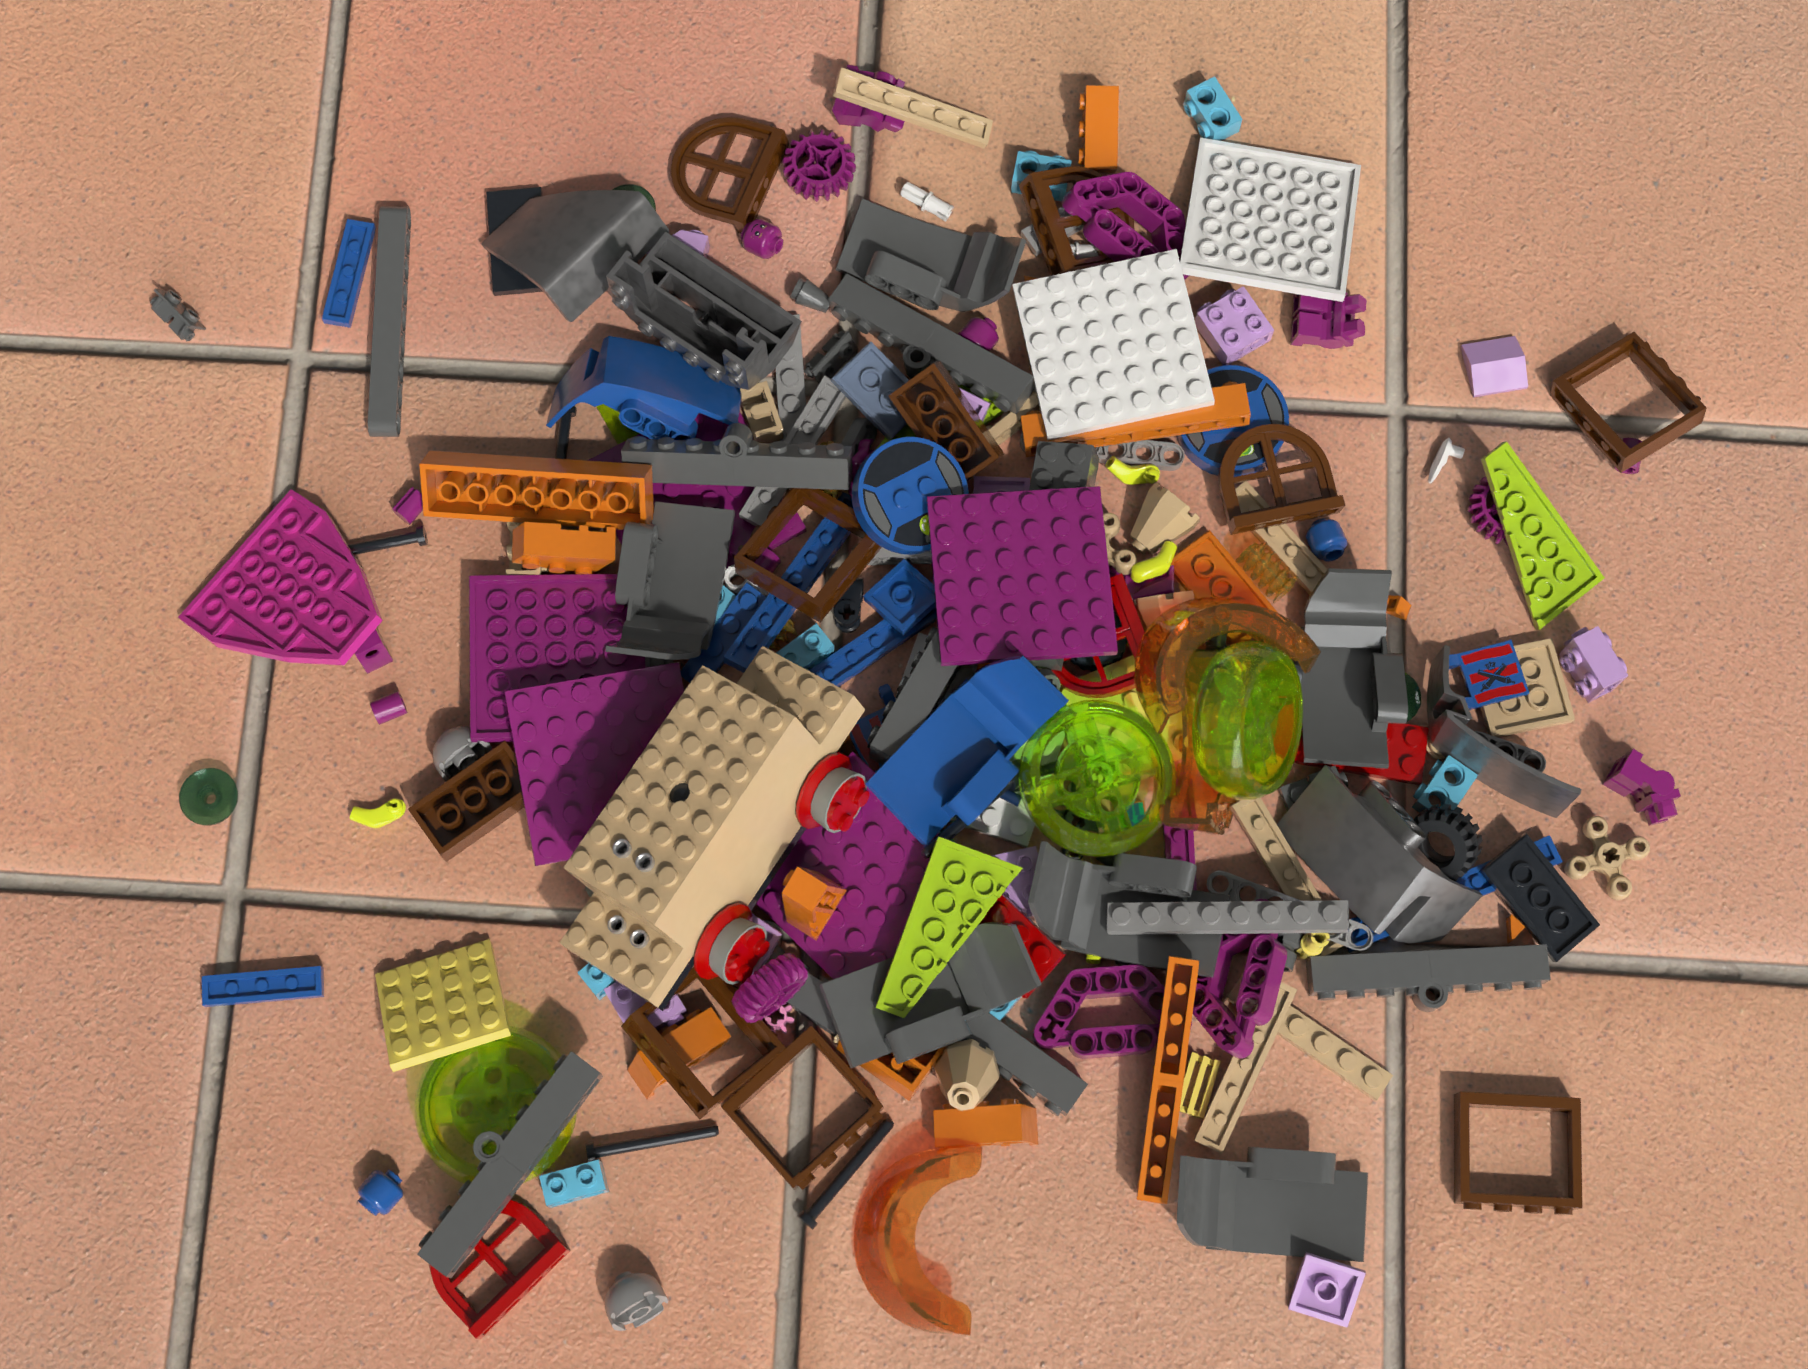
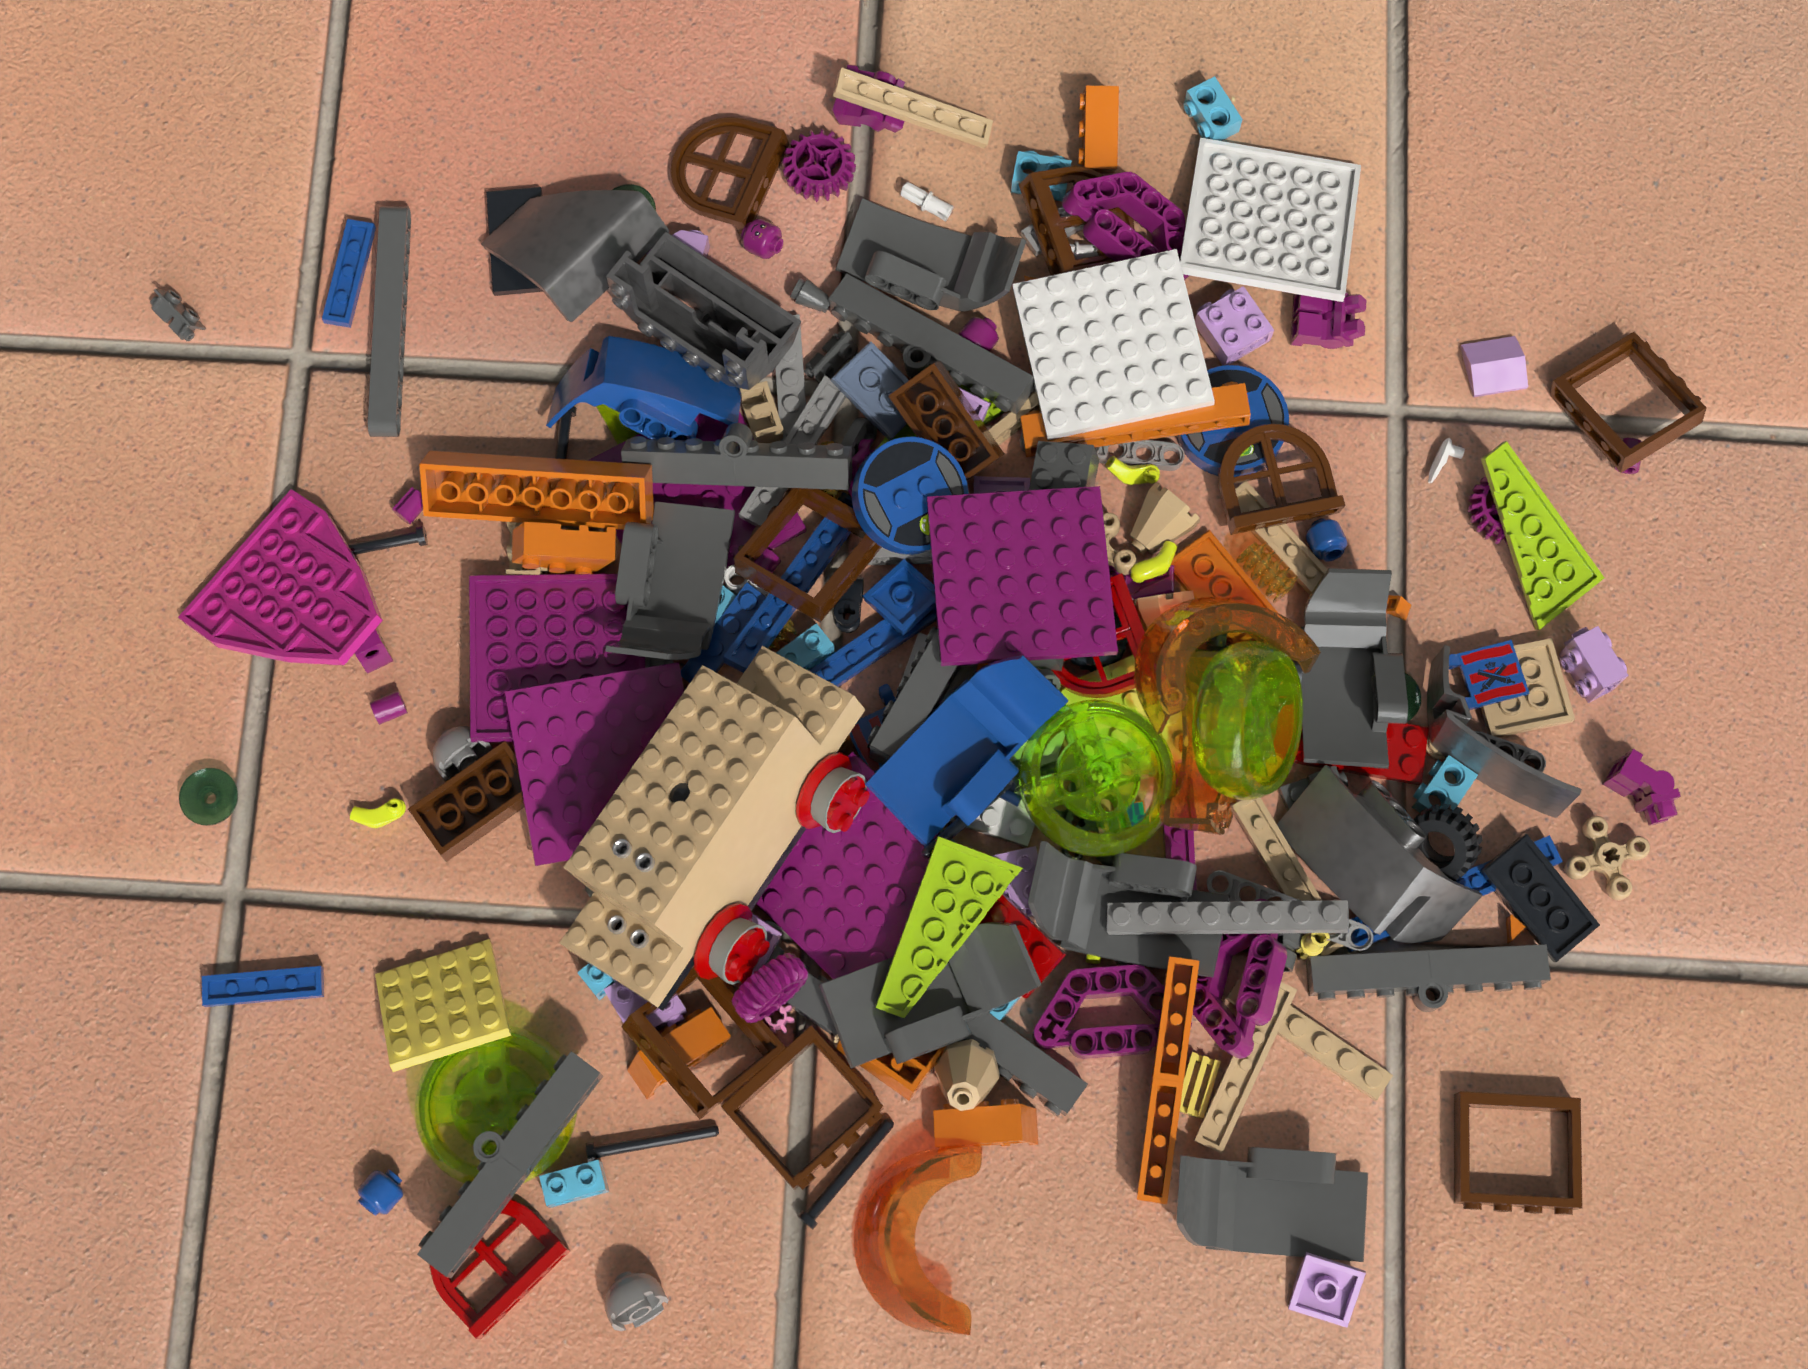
orange wedge [782,867,847,940] -> none

